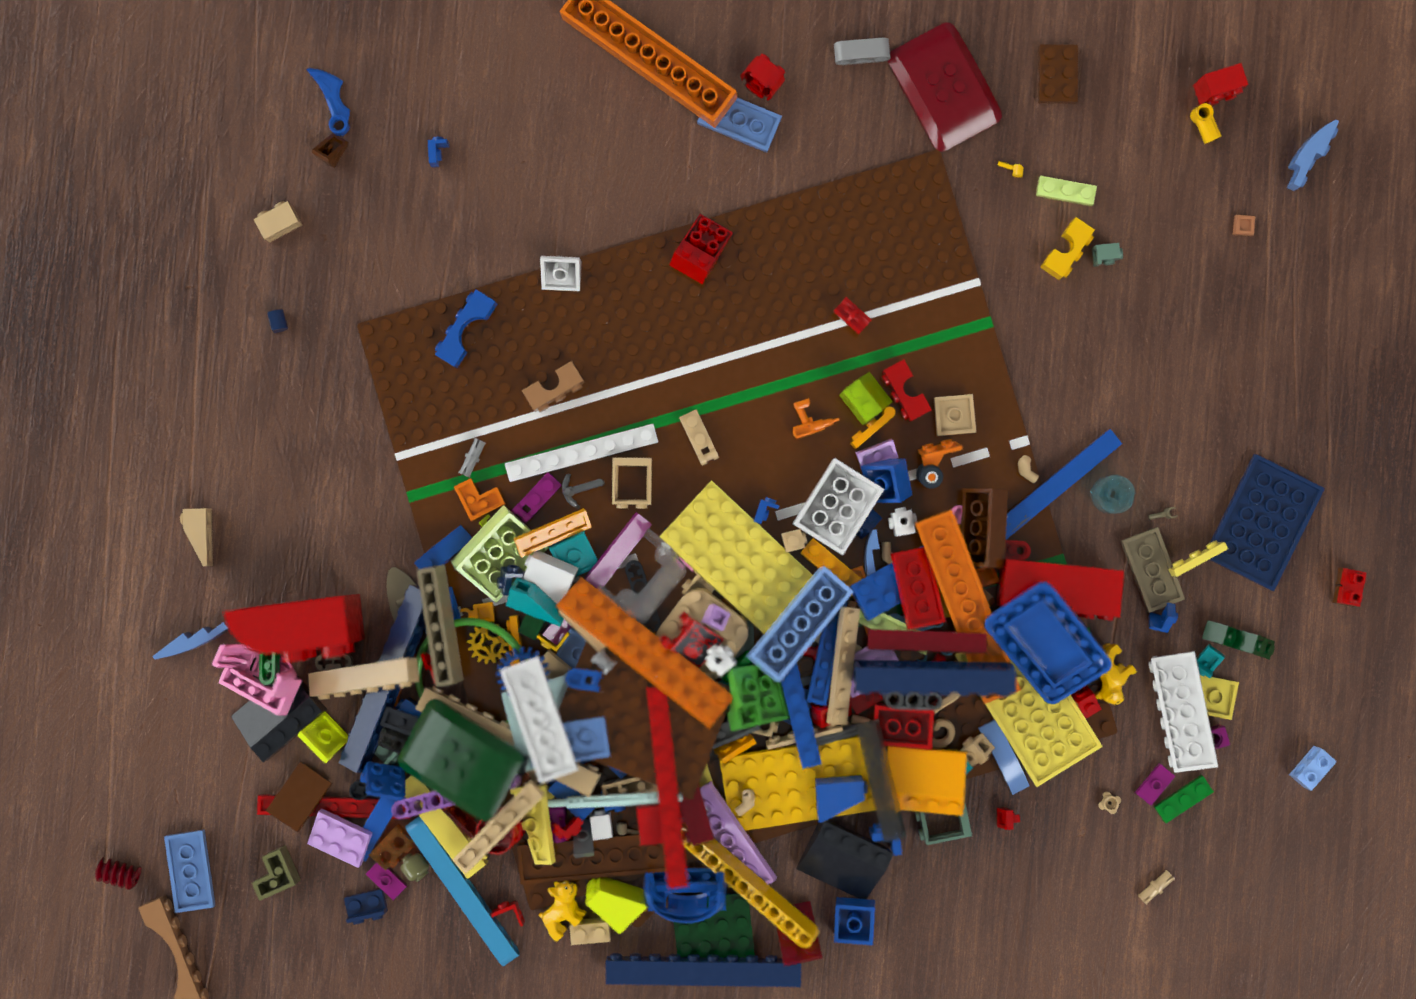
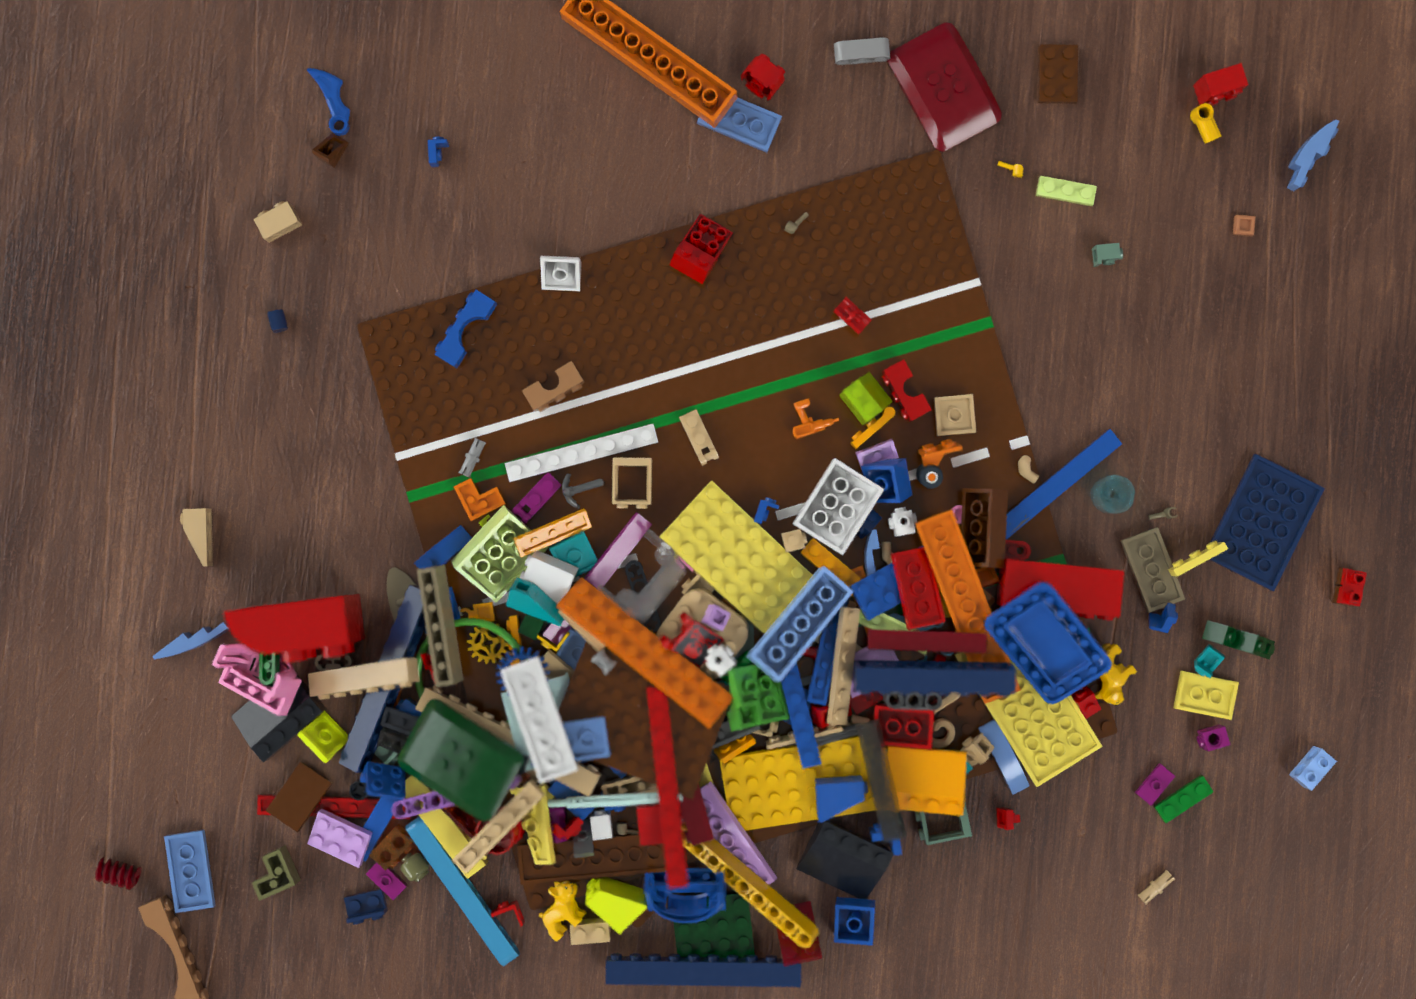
dark blue bracket [497,565,524,595] -> none
blue plate [565,669,602,692] -> none
tan arm [735,789,755,817] -> none
yellow arch [1040,217,1095,280] -> none
tan plate [1098,792,1121,814] -> none
white bracket [1149,651,1219,773] -> none
none -> dark tan hand [784,212,809,234]

